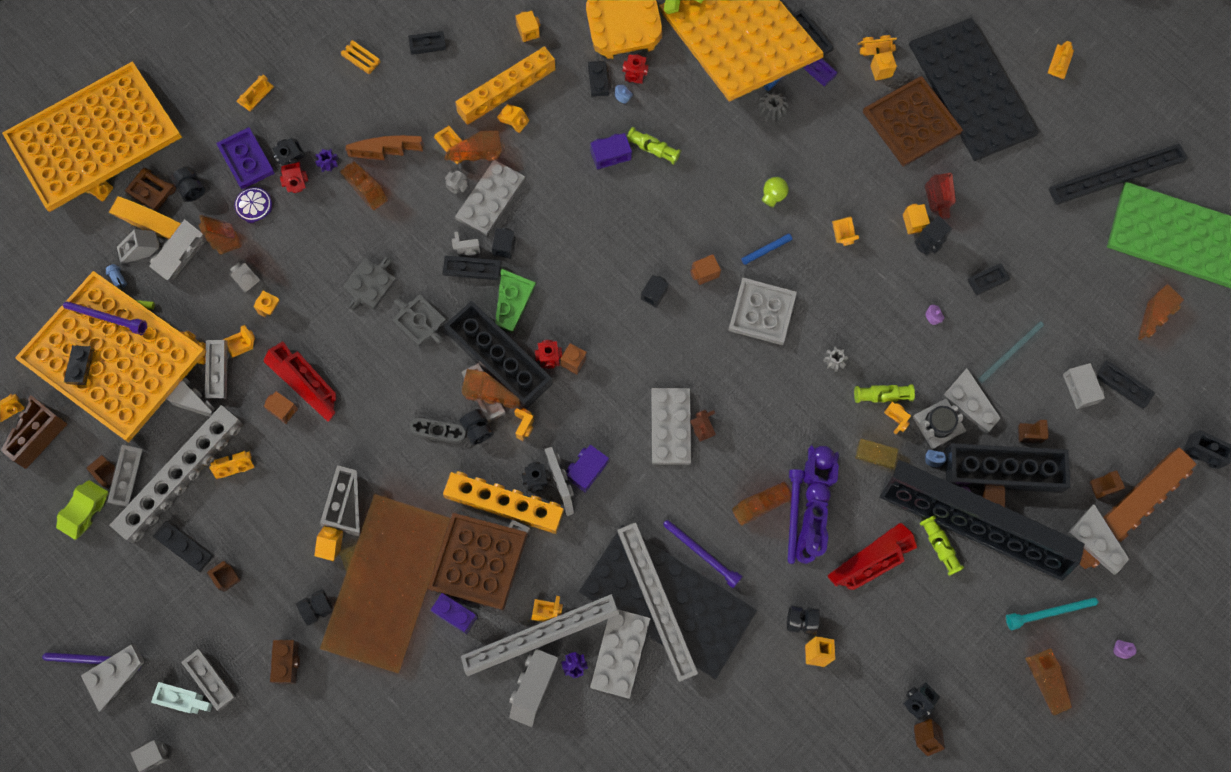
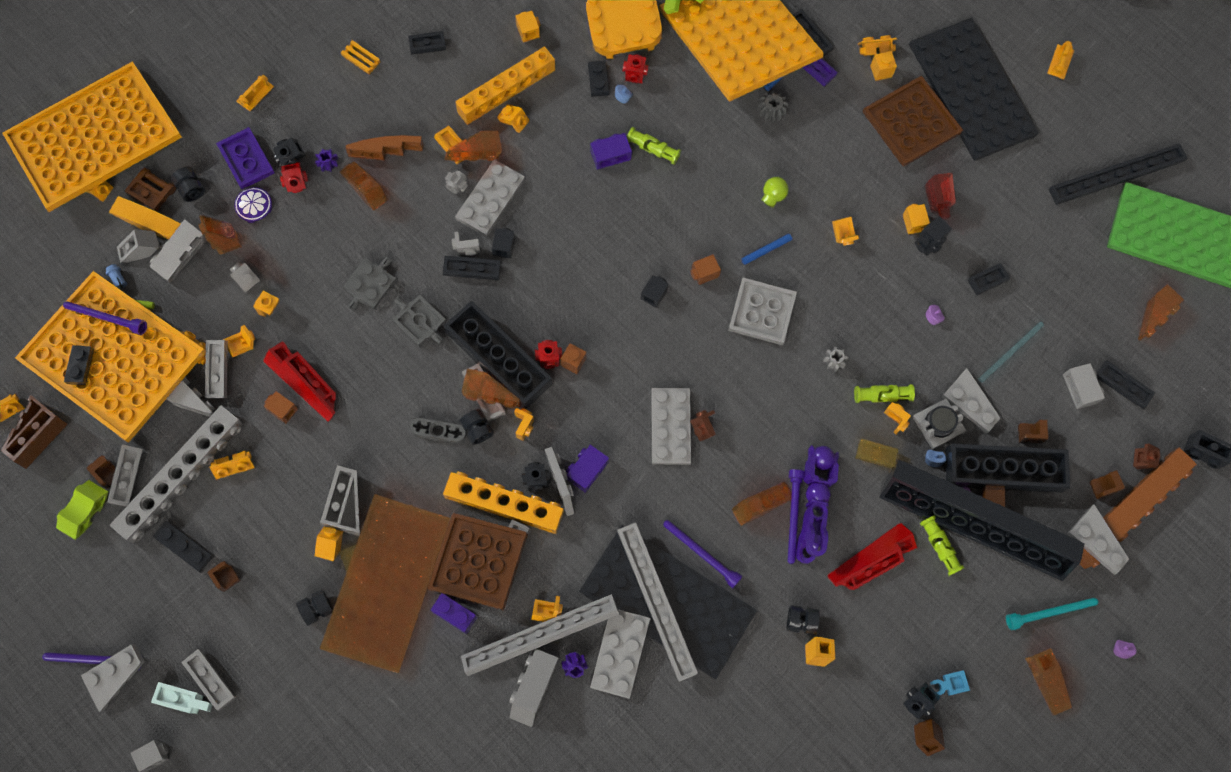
reddish brown brick [270,640,300,684] -> none
bright green wing [495,269,536,334] -> none
none -> dark azure plate [930,670,970,696]
none -> copper bracket [1133,443,1160,469]

